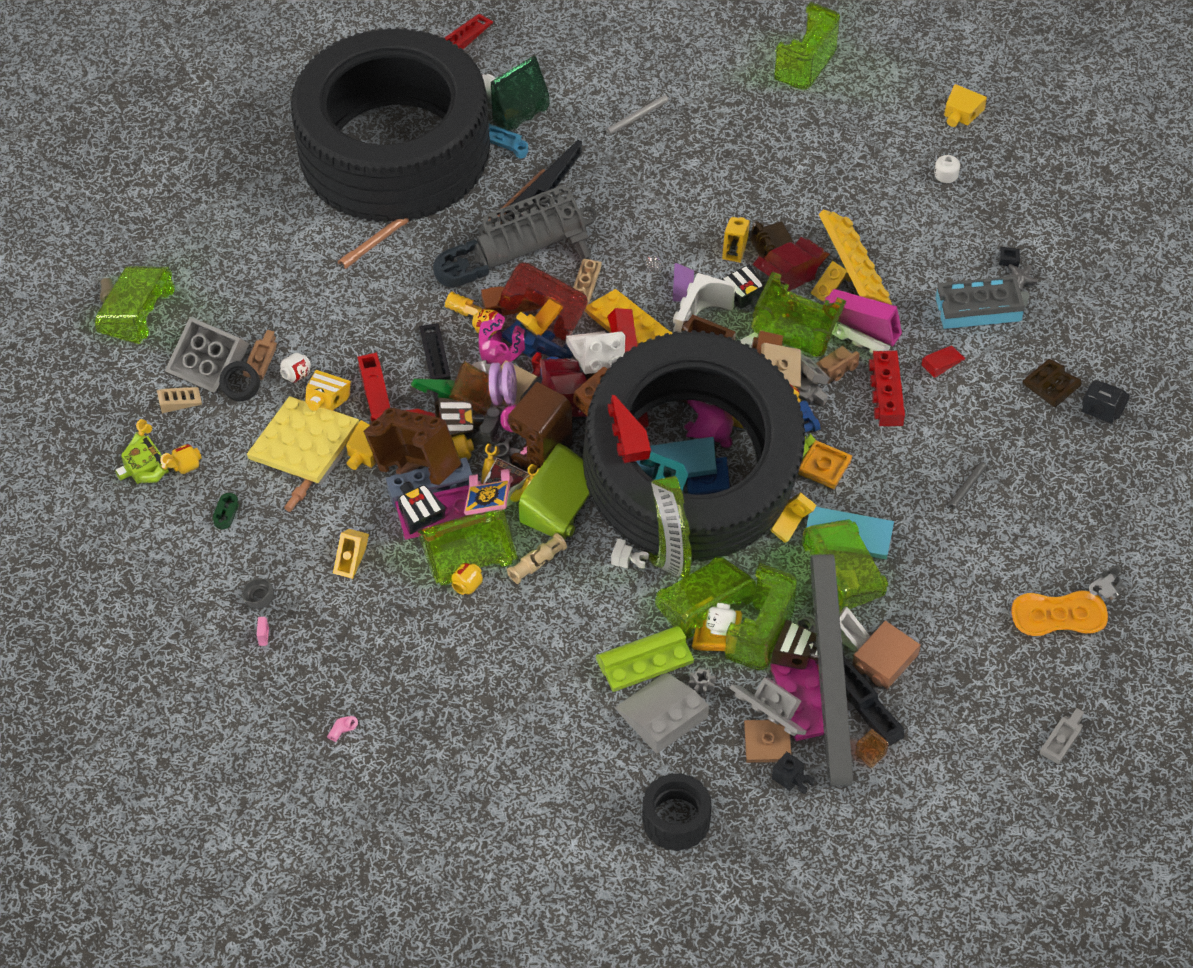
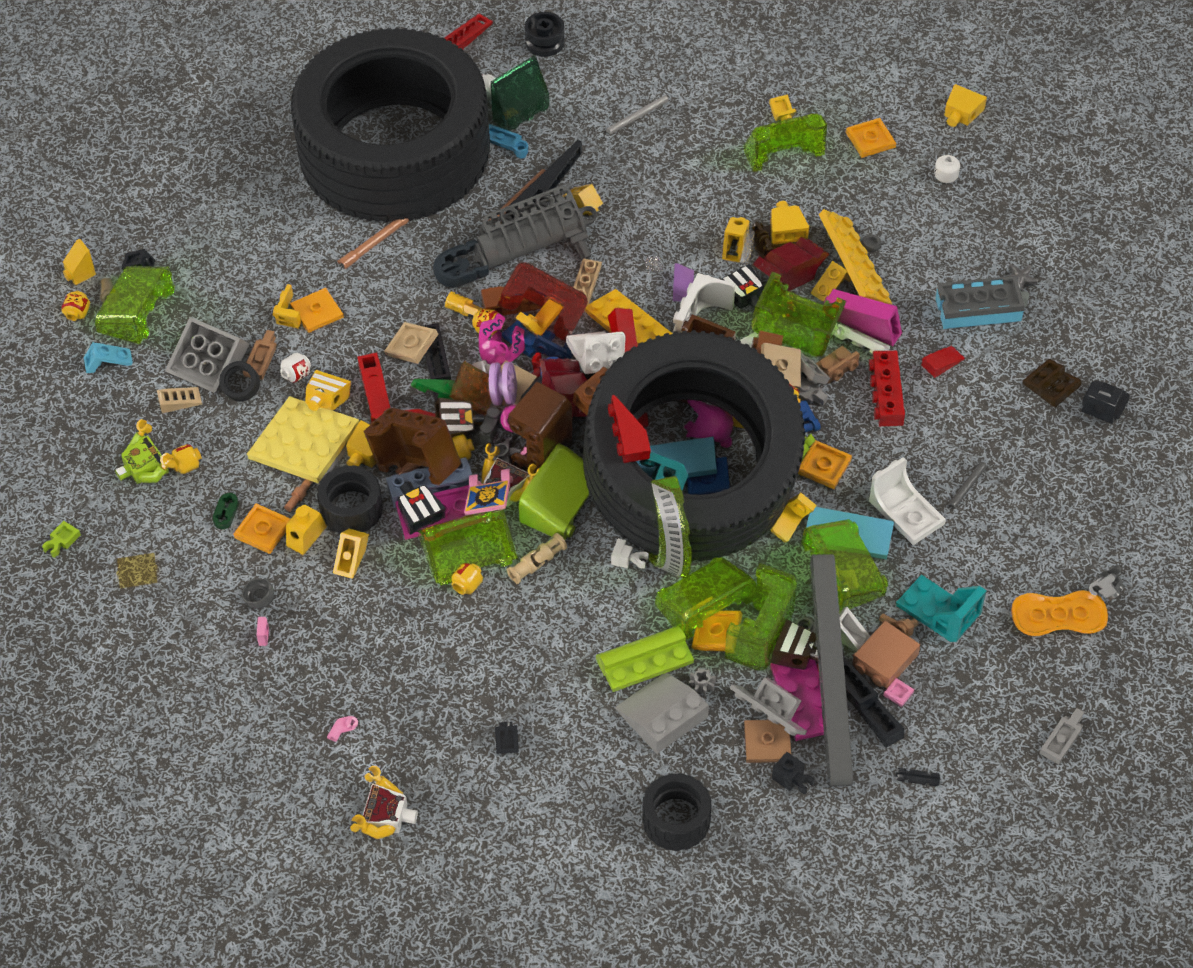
white head [706,603,736,636] -> none
clear neon green windscreen [774,2,840,90] -> none
clear orange panel [855,729,889,769] -> none
black plate [999,246,1020,267] -> none
none -> lime plate [42,521,81,558]
none -> yellow head [61,291,90,321]
none -> yellow slope [63,239,96,285]
none -> medium azure bracket [84,342,133,373]
none -> clear yellow piece [116,553,158,588]
none -> black bracket [121,248,155,275]
none -> light orange plate [233,503,290,554]
none -> yellow bracket [273,284,301,329]
none -> yellow torso [286,505,327,555]
none -> light orange plate [290,288,344,333]
none -> black tyre [317,465,383,534]
none -> torso [350,766,418,839]
none -> tan plate [384,322,438,364]
none -> black bracket [495,722,519,754]
none -> black wheel [525,12,565,57]
none -> yellow slope [562,184,603,216]
none -> clear tile [739,230,755,269]
none -> clear neon green windscreen [744,114,827,172]
none -> yellow bracket [769,94,796,122]
none -> yellow torso [770,201,809,244]
none -> light orange plate [846,118,896,158]
none -> dark grey tile [862,234,881,252]
none -> white bracket [869,457,946,545]
none -> medium nougat piece [879,614,918,636]
none -> bright pink tile [883,678,914,707]
none -> black axle [895,767,940,787]
none -> teal bracket [896,574,987,642]

